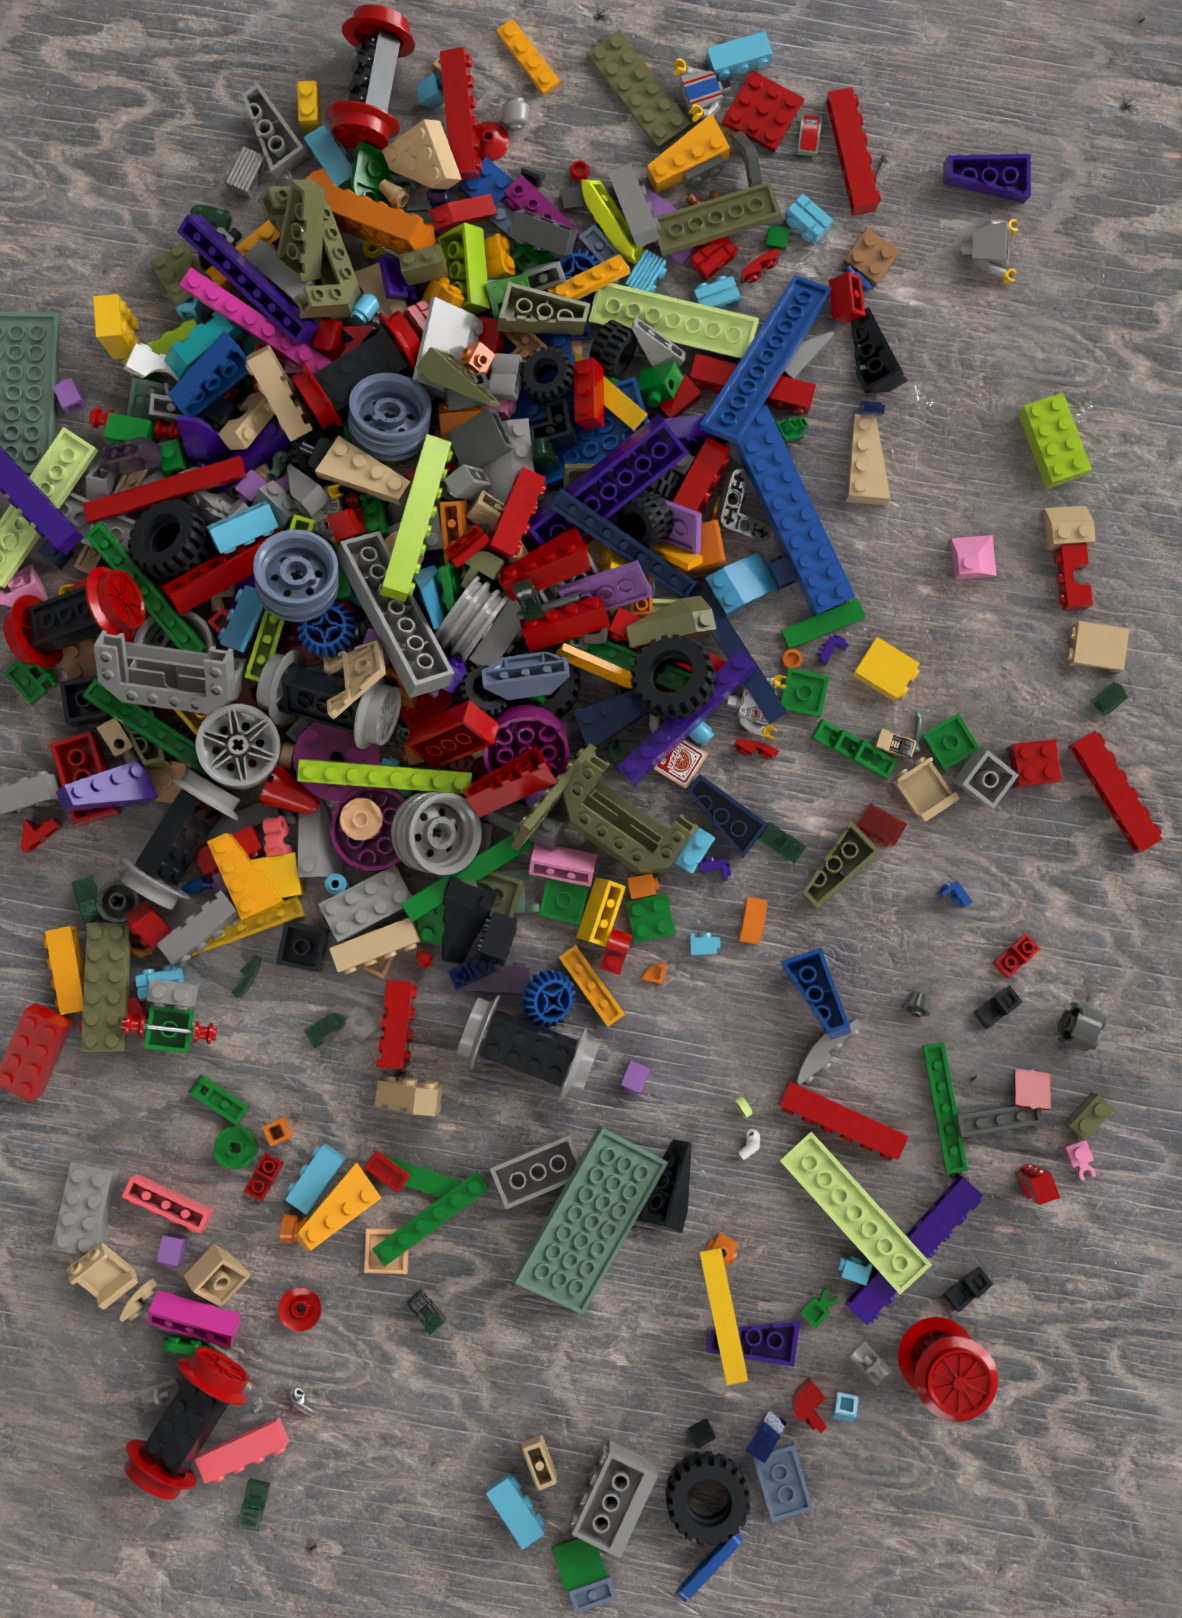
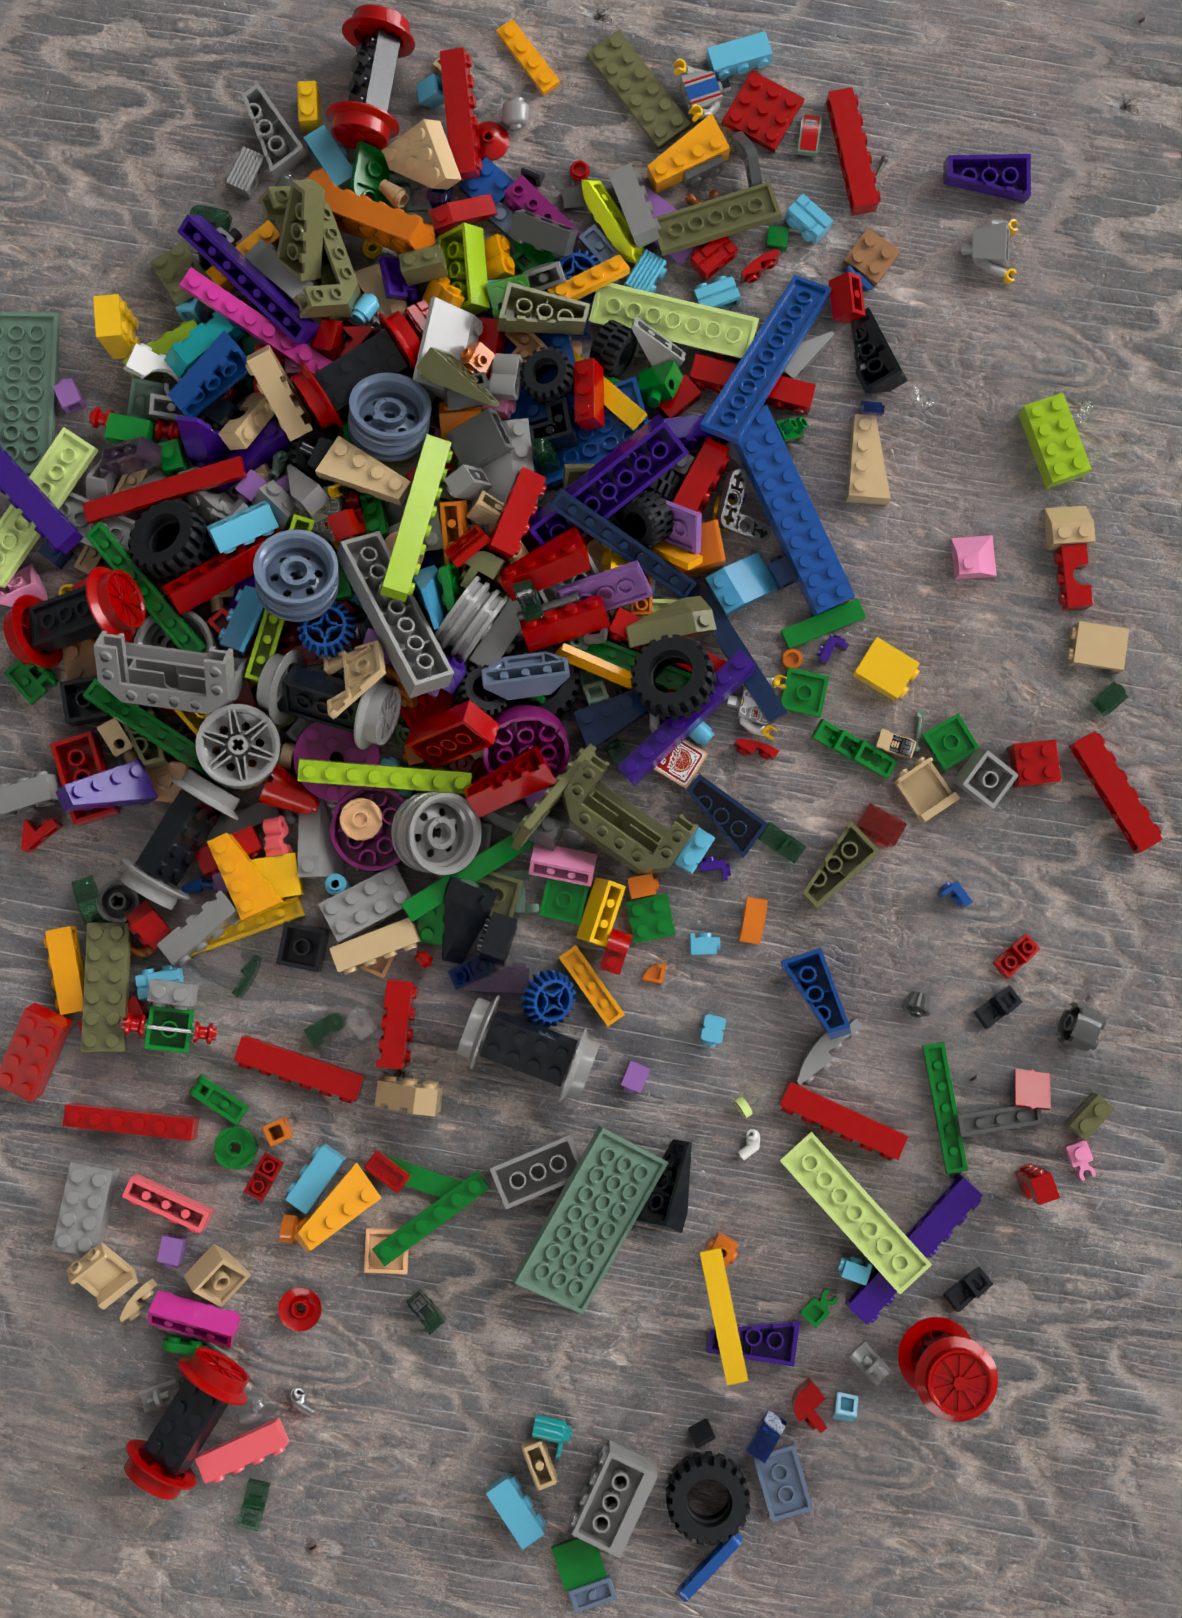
none -> red brick [62,1103,199,1141]
none -> red brick [233,1035,366,1104]
none -> teal piece [531,1415,573,1461]
none -> sand green slope [579,670,609,706]
none -> medium azure brick [698,1013,727,1047]

